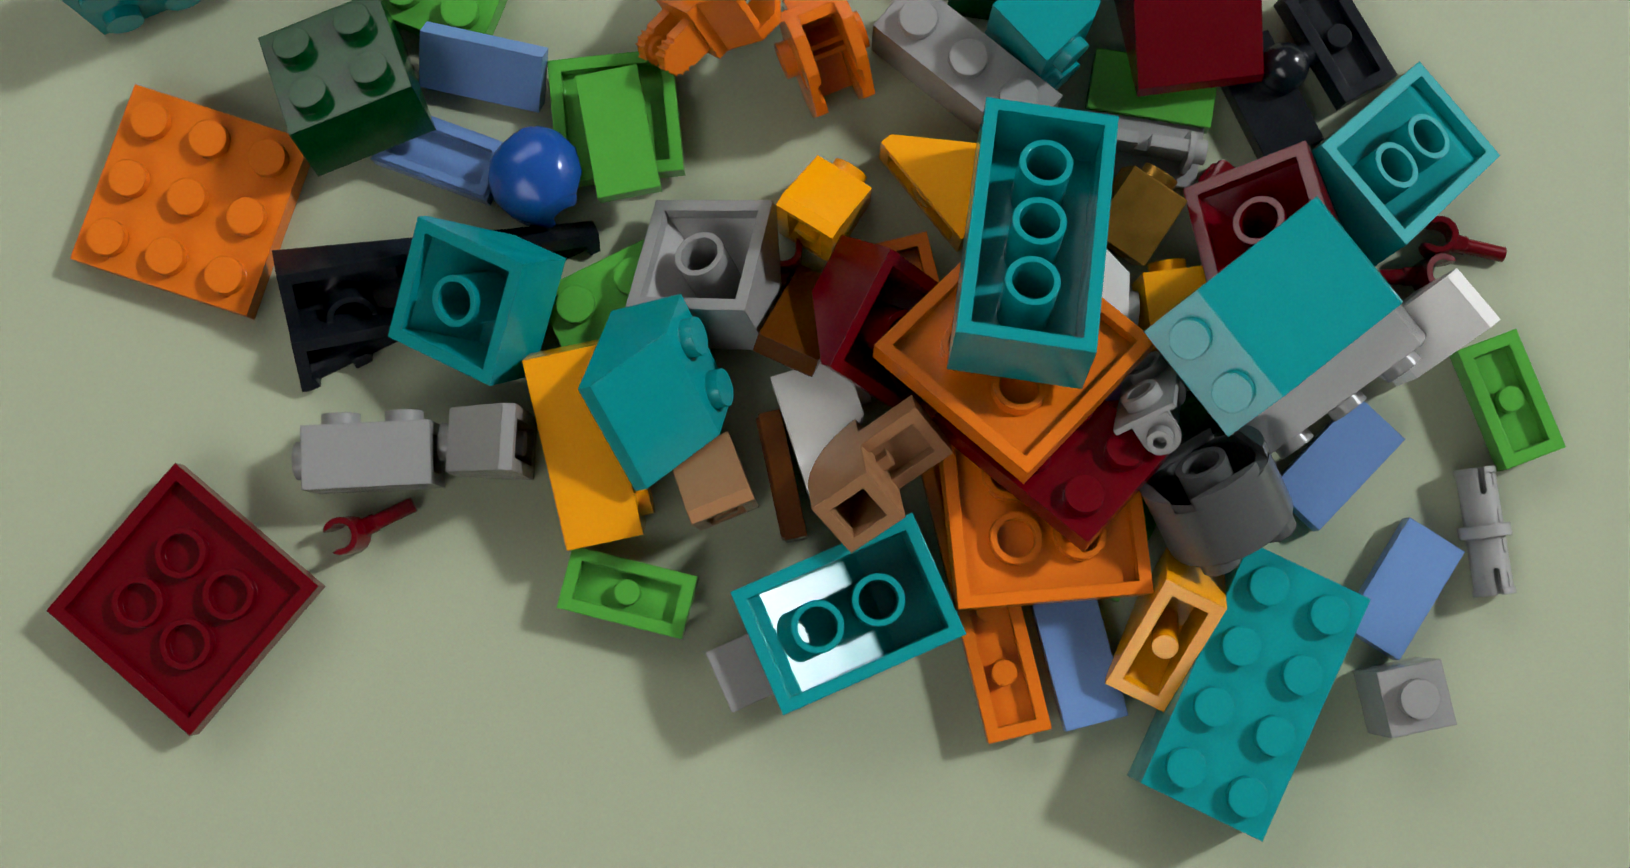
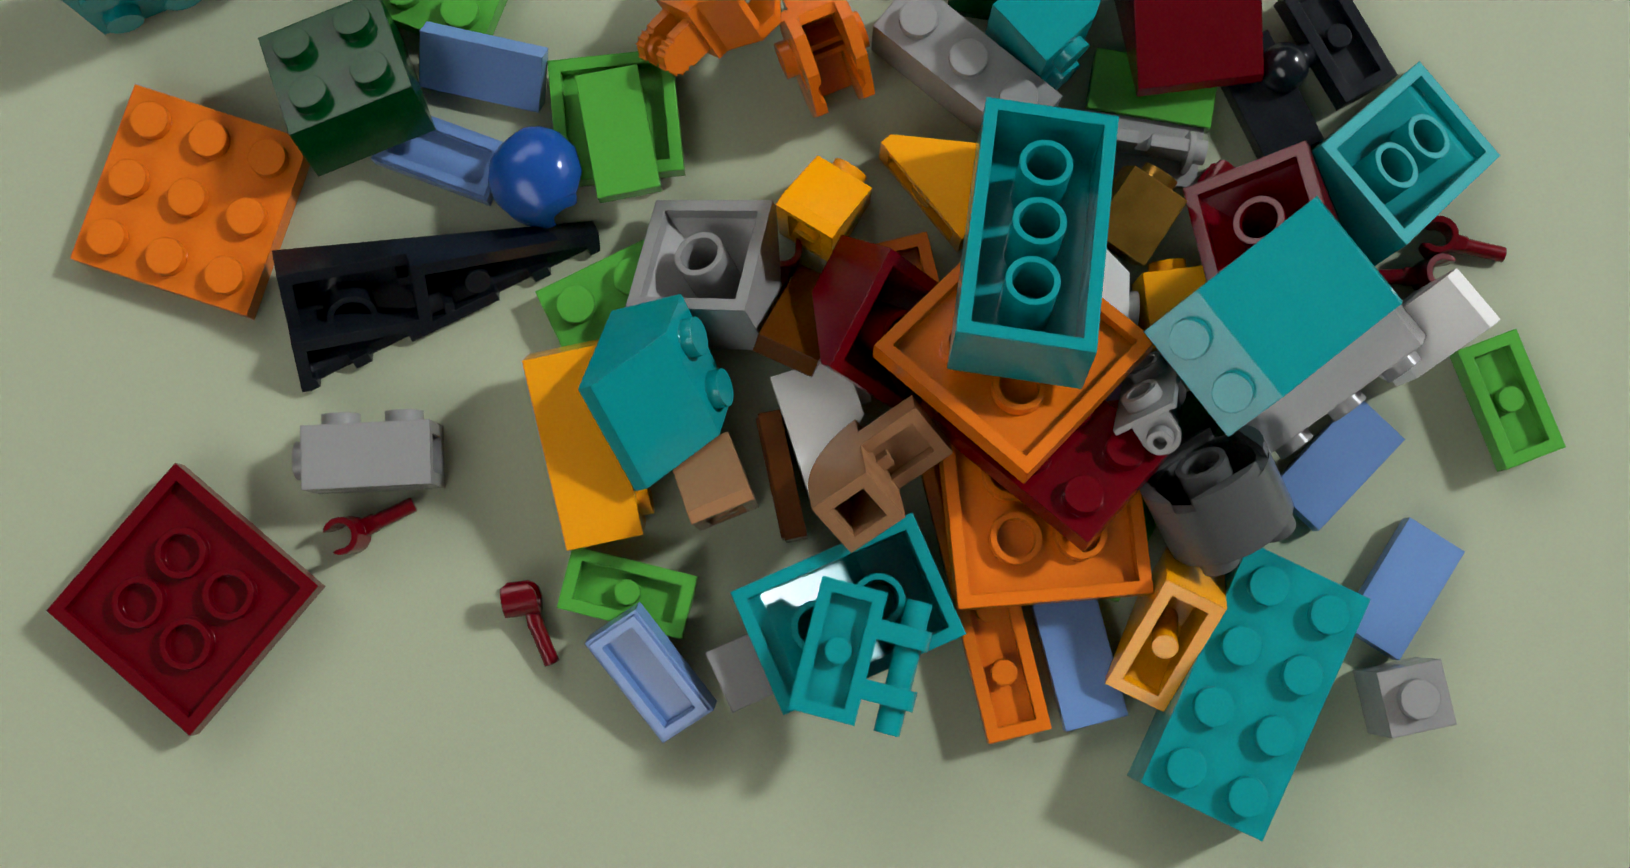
teal slope [388,216,566,386] -> none
light grey slope [437,403,537,480] -> none
light grey pin [1453,465,1517,598] -> none
none -> dark red hand [500,580,559,666]
none -> medium blue tile [585,601,717,743]
none -> teal plate [788,576,933,737]

